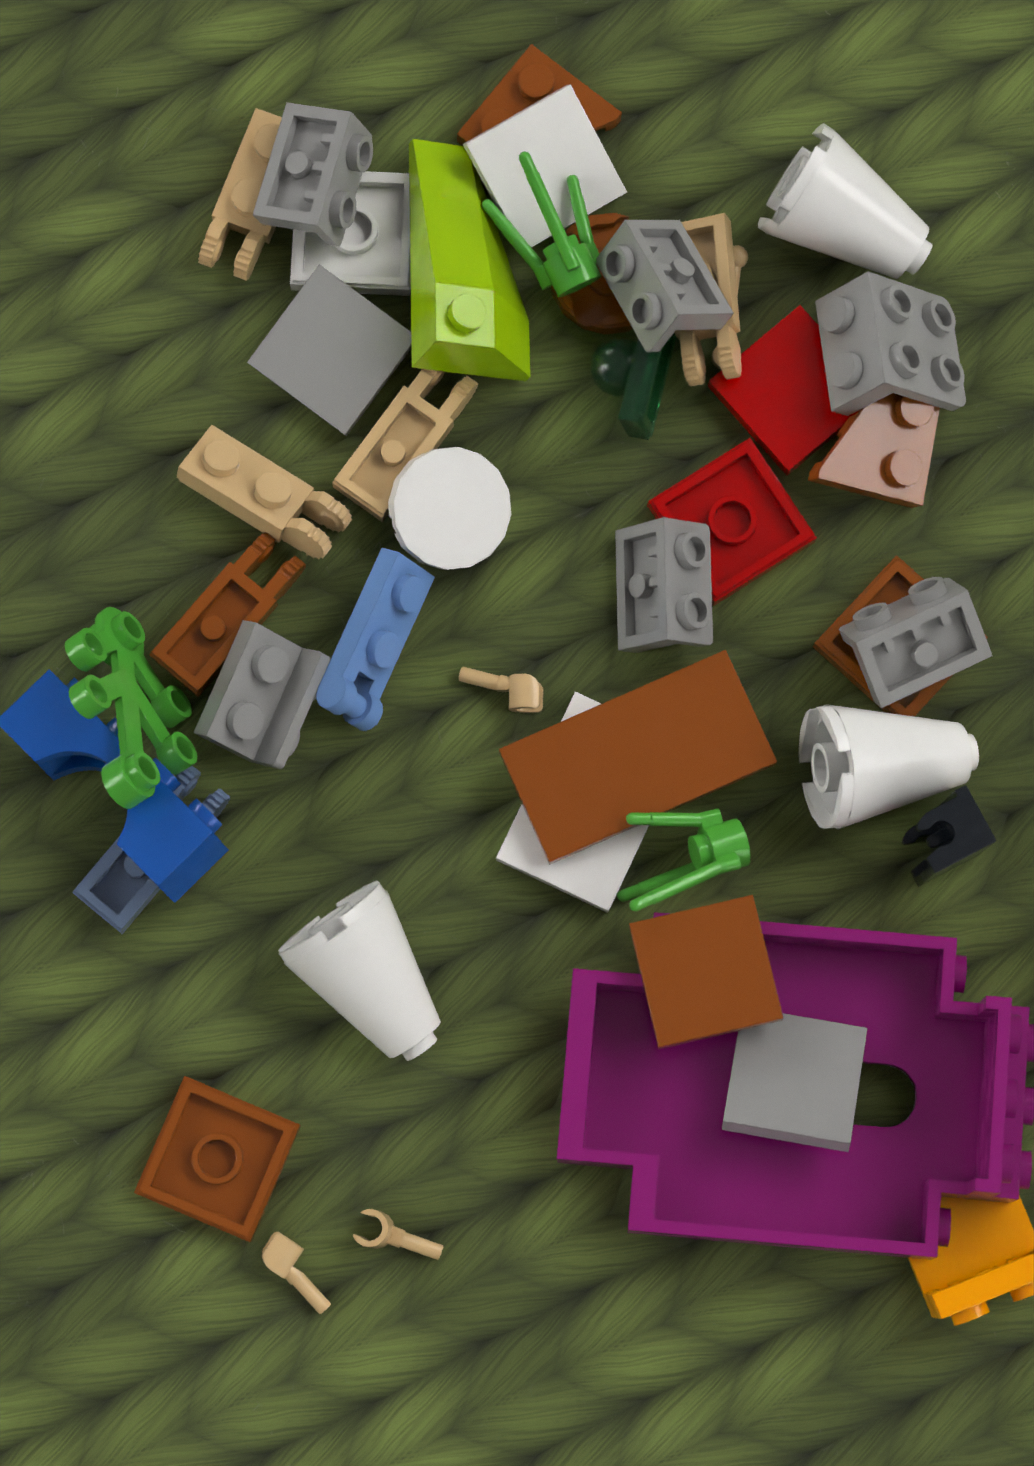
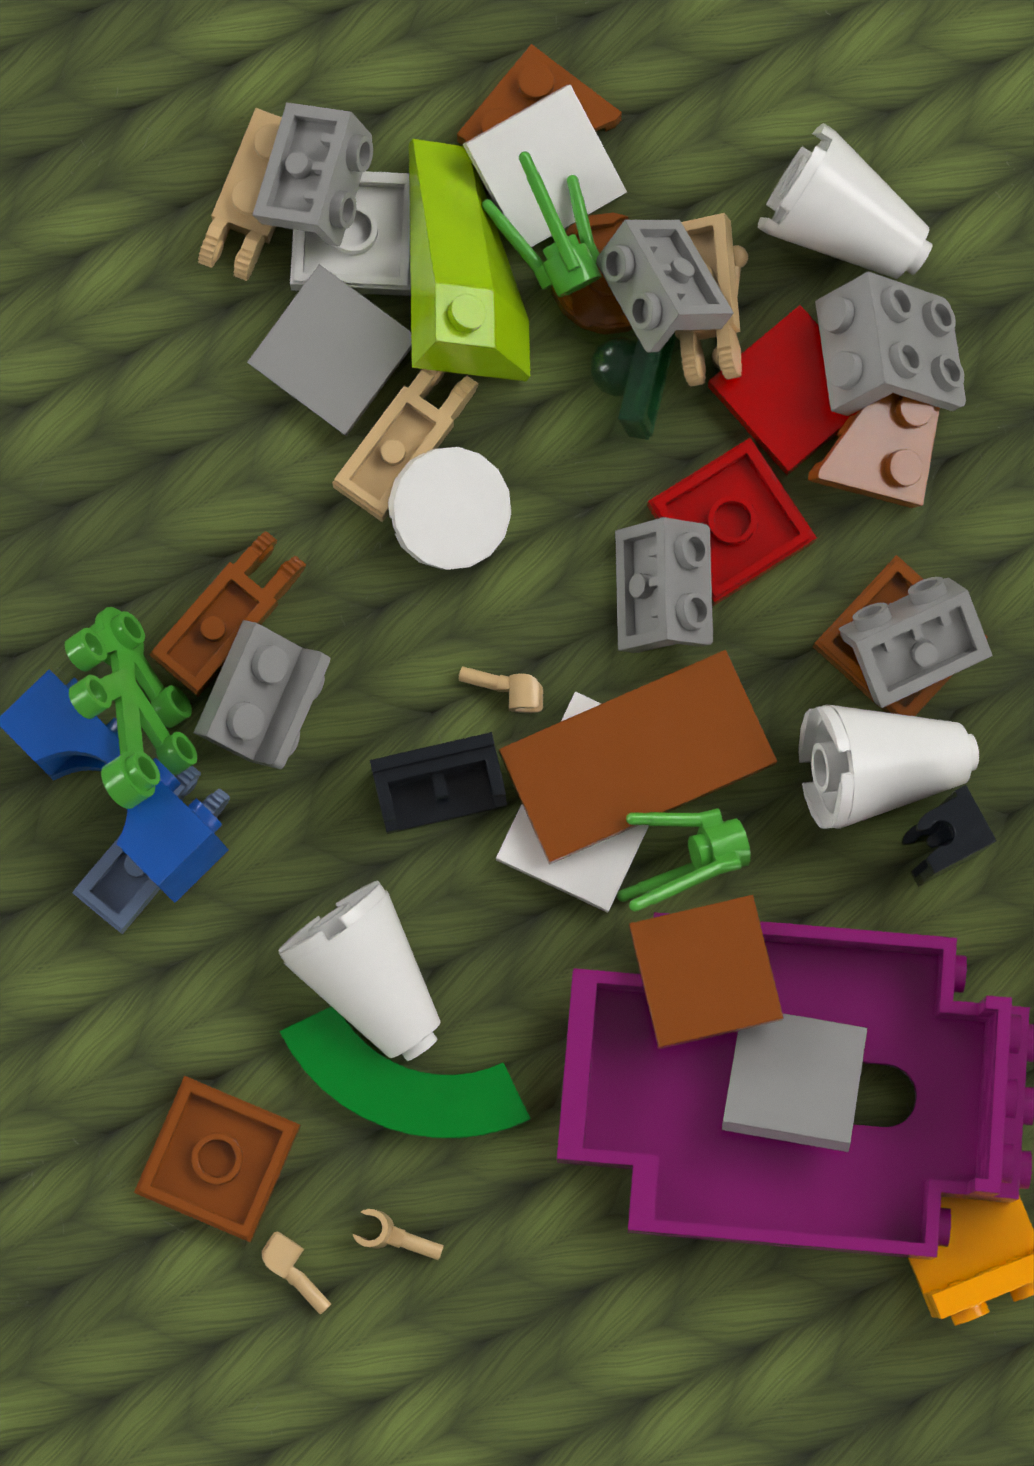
tan hinge [177,425,352,560] -> none
medium blue plate [316,548,435,731] -> none
none -> green tile [279,1006,531,1139]
none -> black hinge [370,732,507,834]

